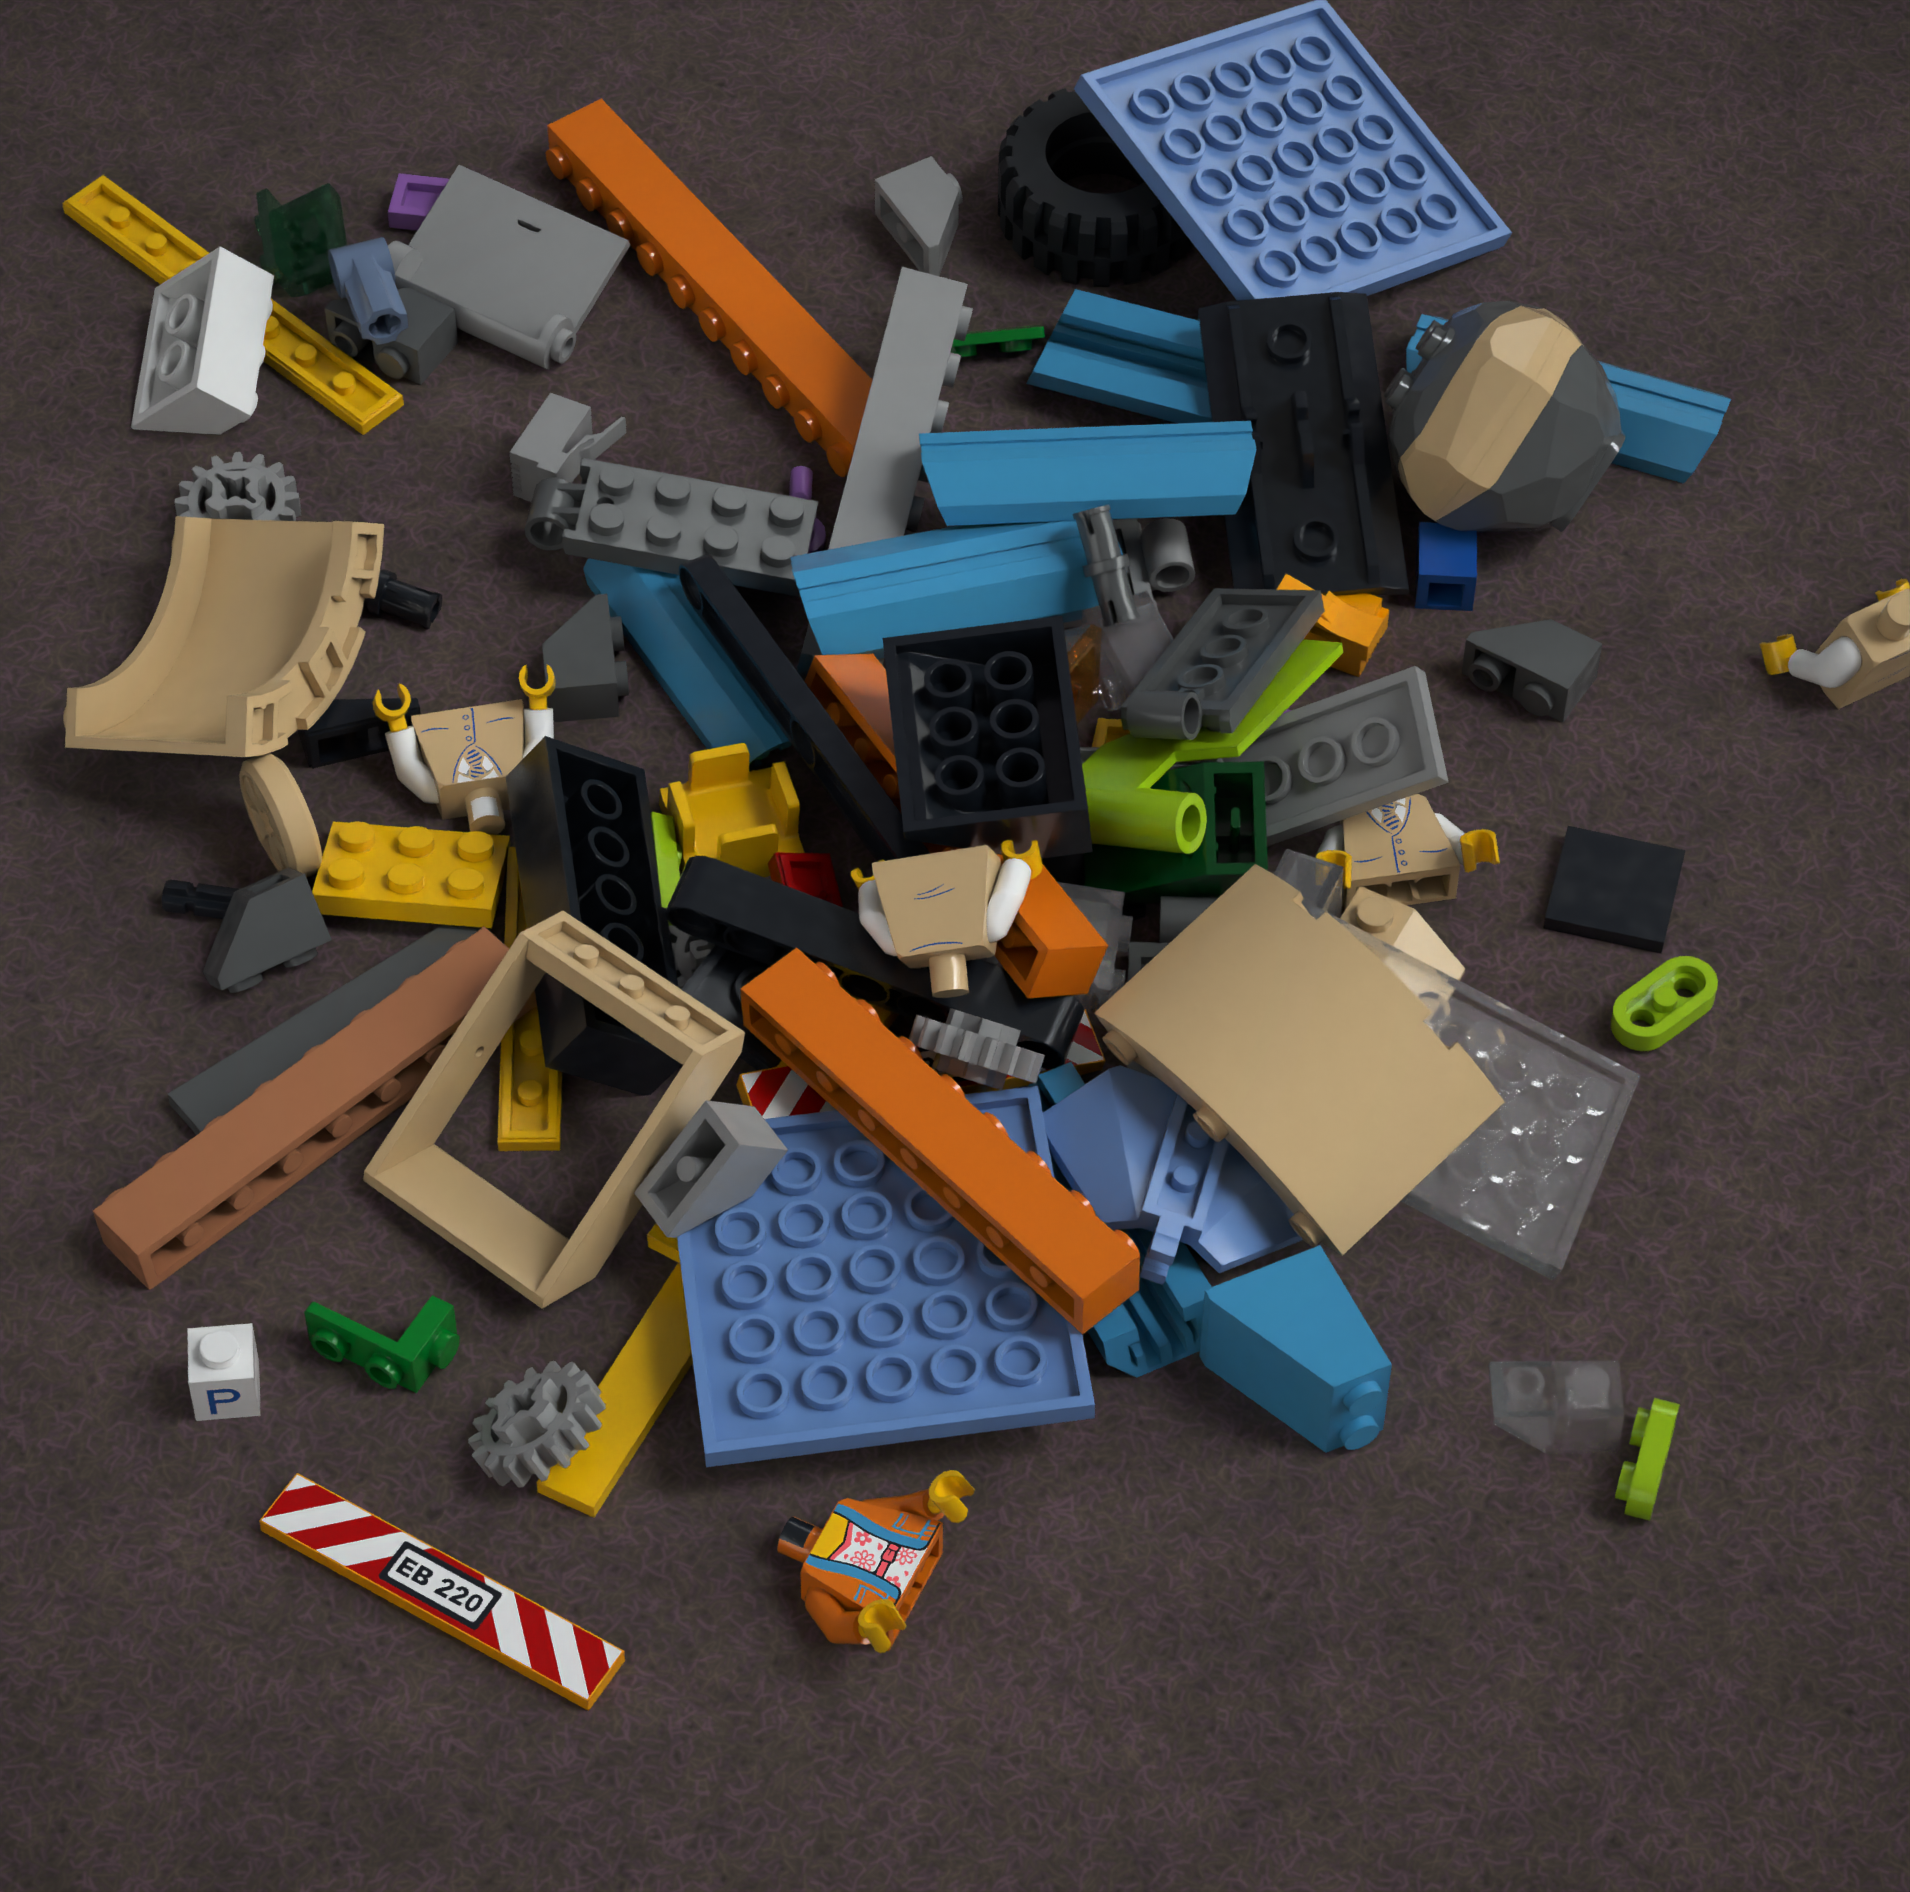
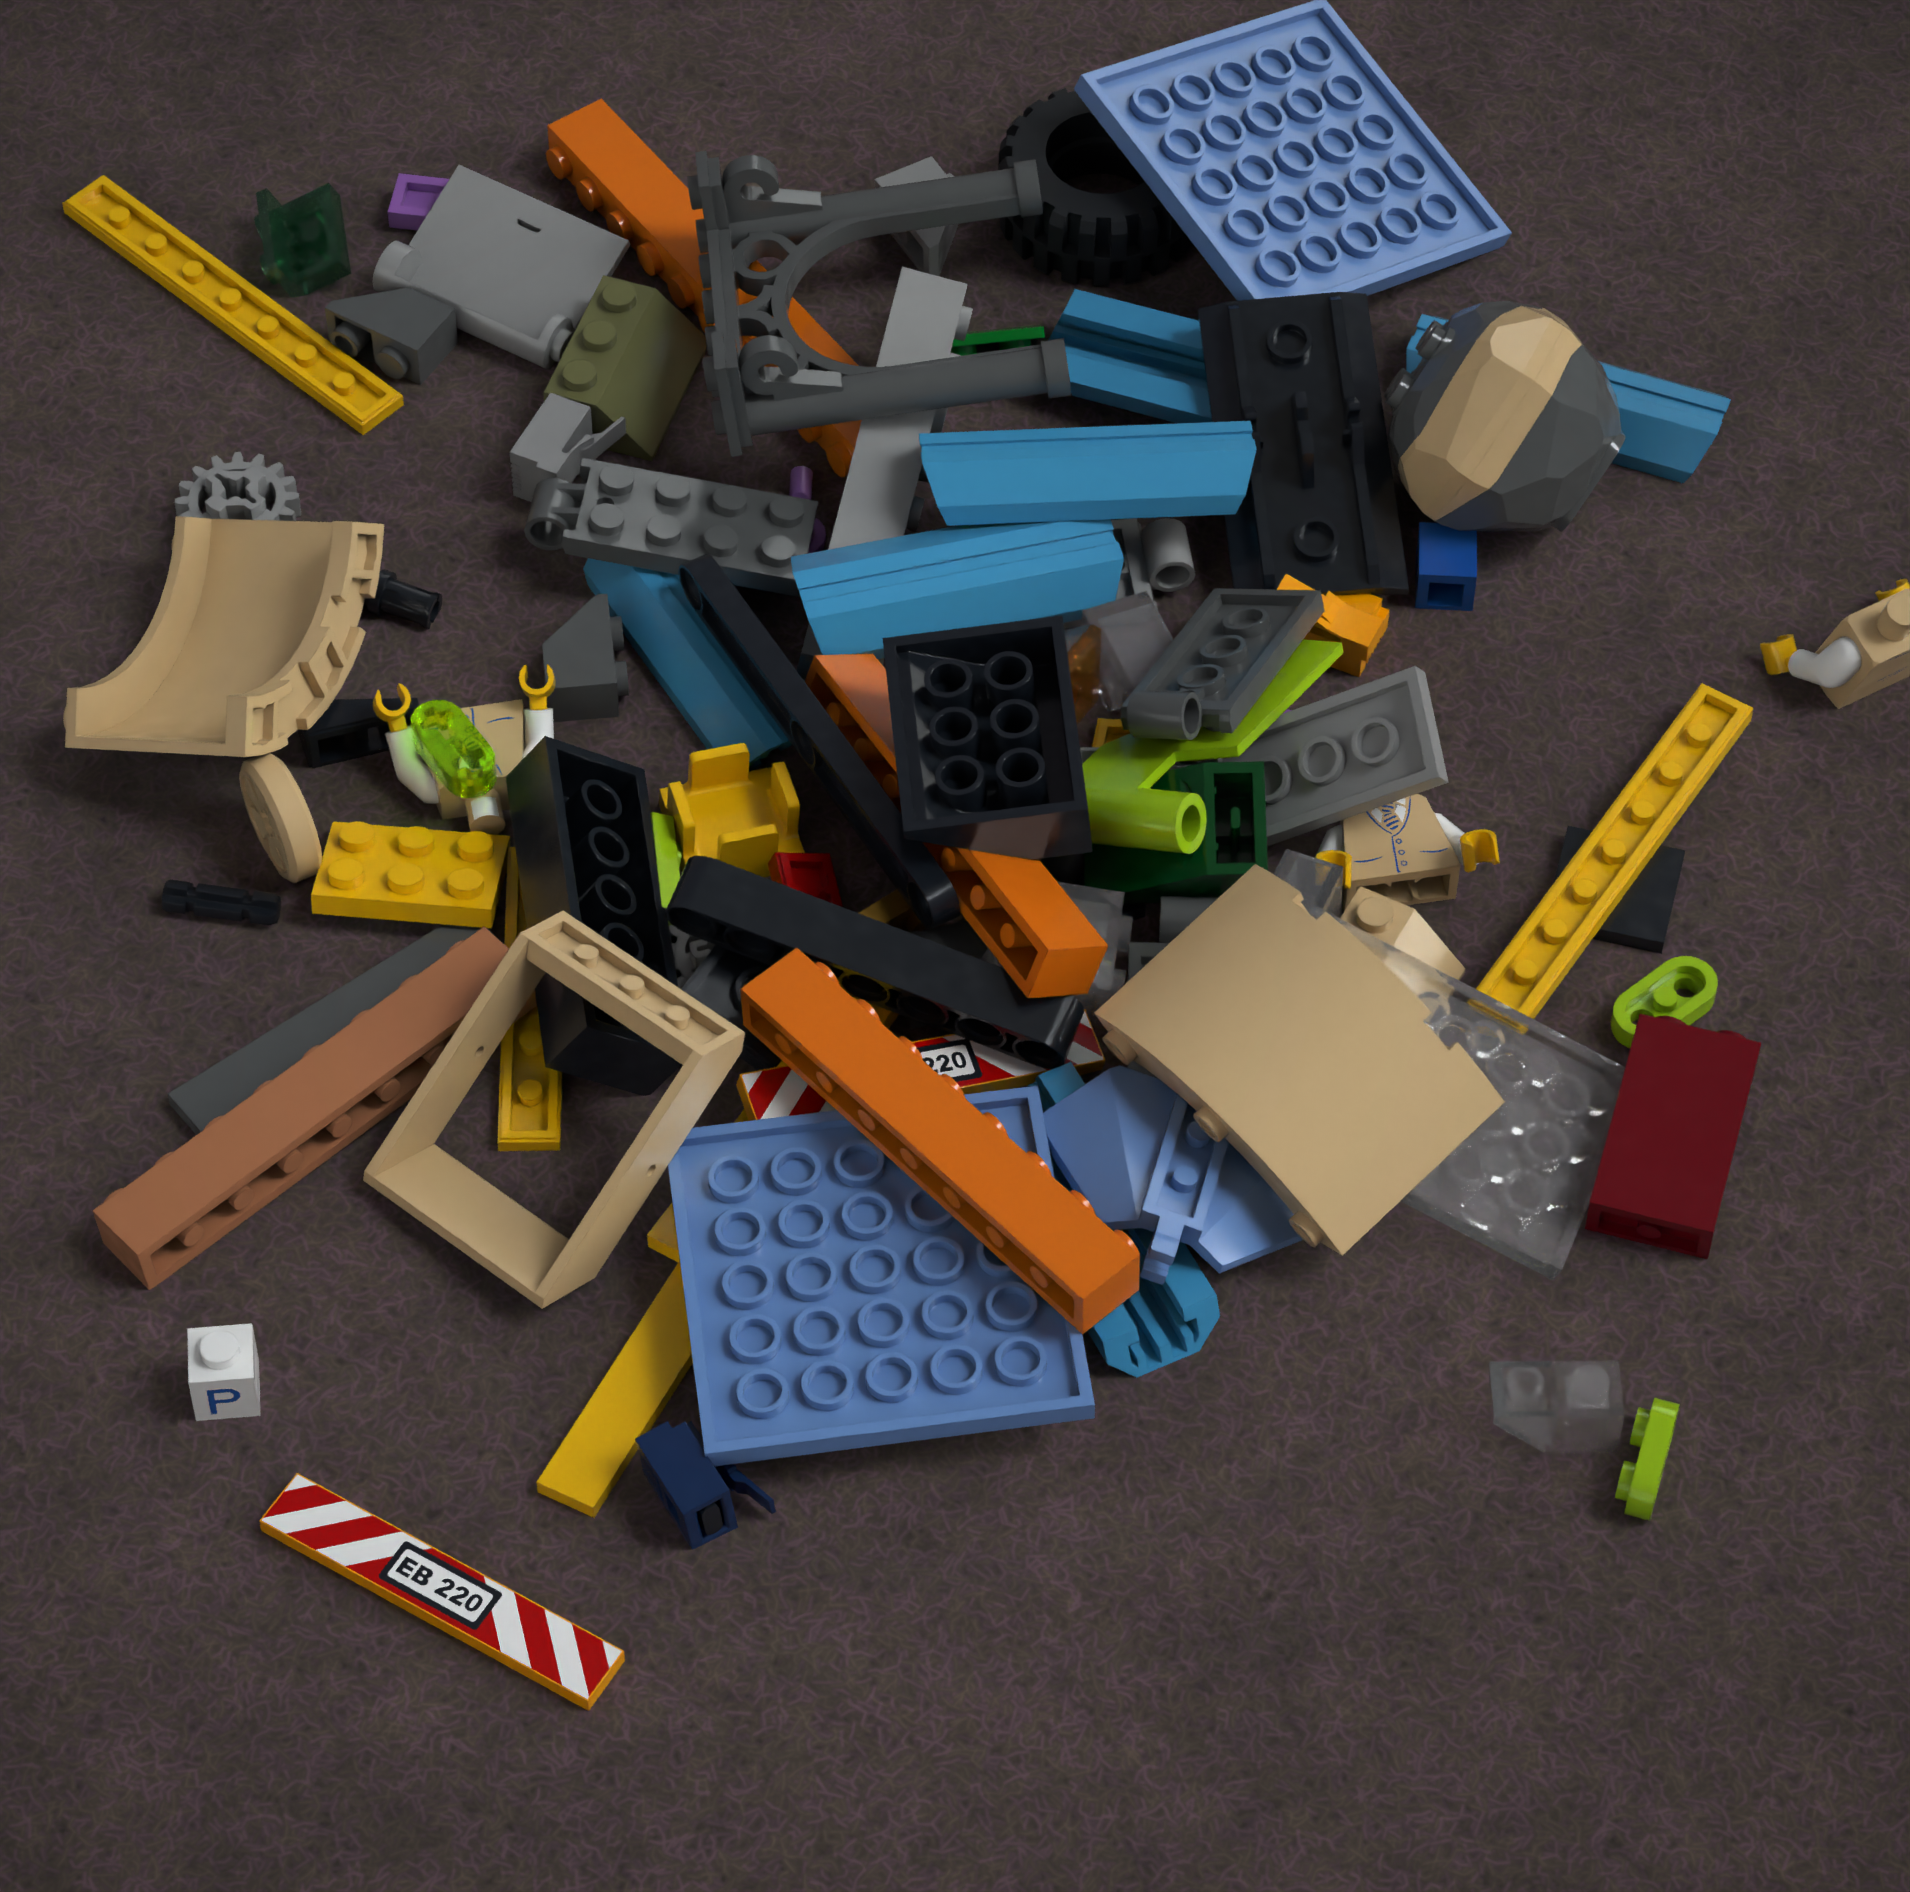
white slope [131,247,274,435] -> none
dark grey slope [202,867,332,993] -> none
green bracket [304,1295,460,1393] -> none
sand blue piece [328,237,408,345] -> none
light grey gear [468,1361,606,1488] -> none
light grey slope [634,1100,788,1238] -> none
torso [777,1470,975,1653] -> none
tan torso [851,840,1043,998] -> none
light grey gear [909,1008,1045,1090] -> none
dark grey pin [1073,504,1140,627] -> none
dark azure slope [1199,1245,1392,1453] -> none
dark grey slope [1462,619,1602,722] -> none
none -> clear neon green beam [411,700,497,798]
none -> olive slope [544,275,707,461]
none -> dark blue piece [635,1421,776,1550]
none -> dark grey arch [687,151,1072,457]
none -> yellow tile [1467,683,1754,1038]
none -> dark red panel [1585,1014,1761,1259]

